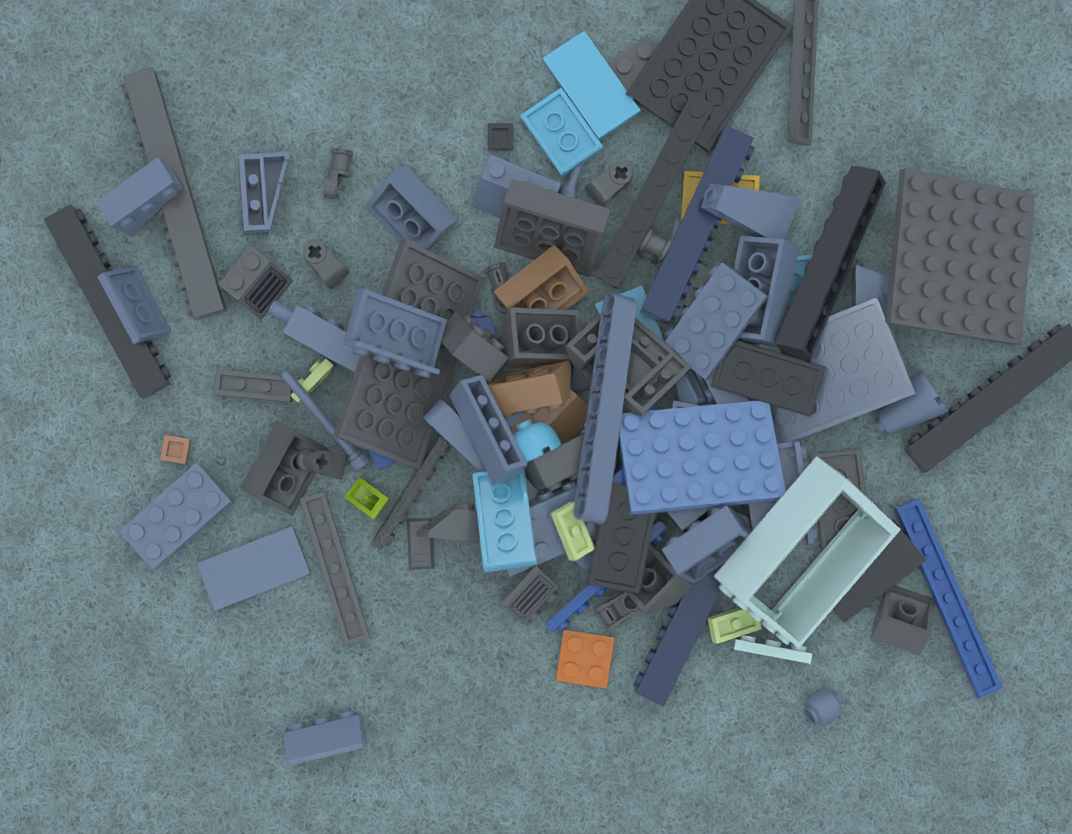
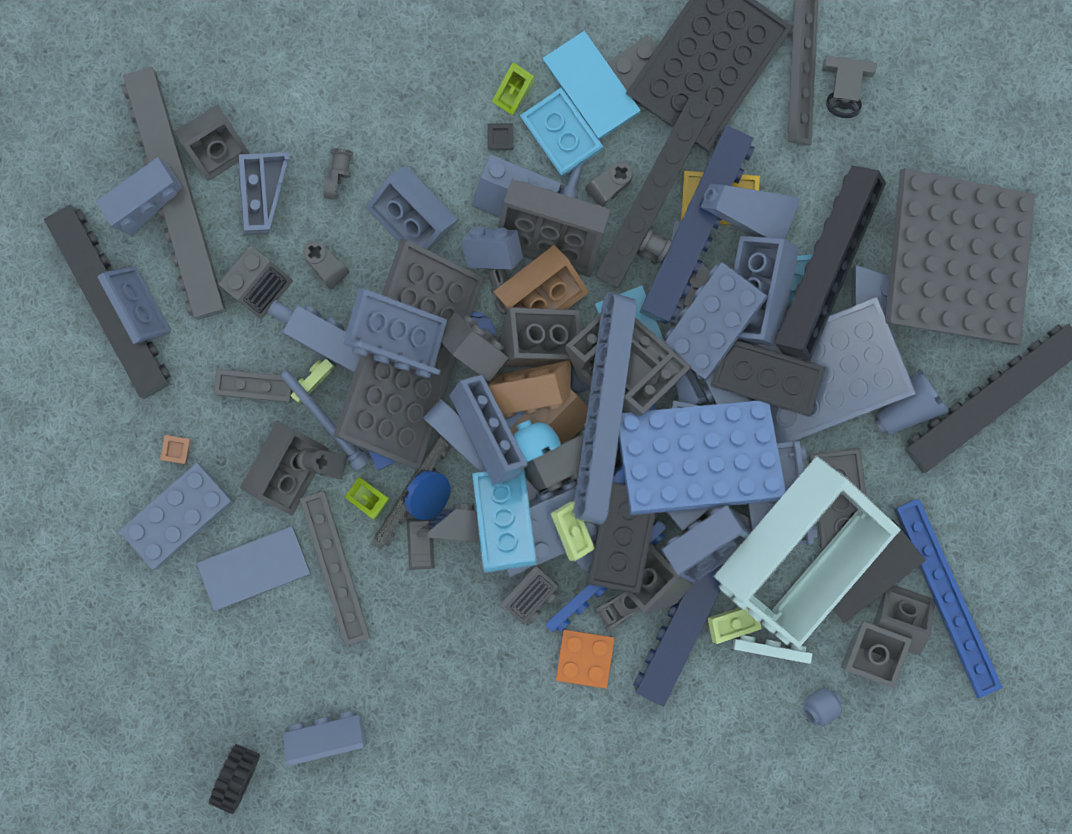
none -> dark grey slope [175,104,250,181]
none -> black tyre [208,744,260,815]
none -> blue tile [405,470,450,521]
none -> sand blue brick [461,227,523,270]
none -> lime slope [492,62,535,115]
none -> dark grey piece [822,56,877,118]
none -> dark grey slope [841,621,912,688]

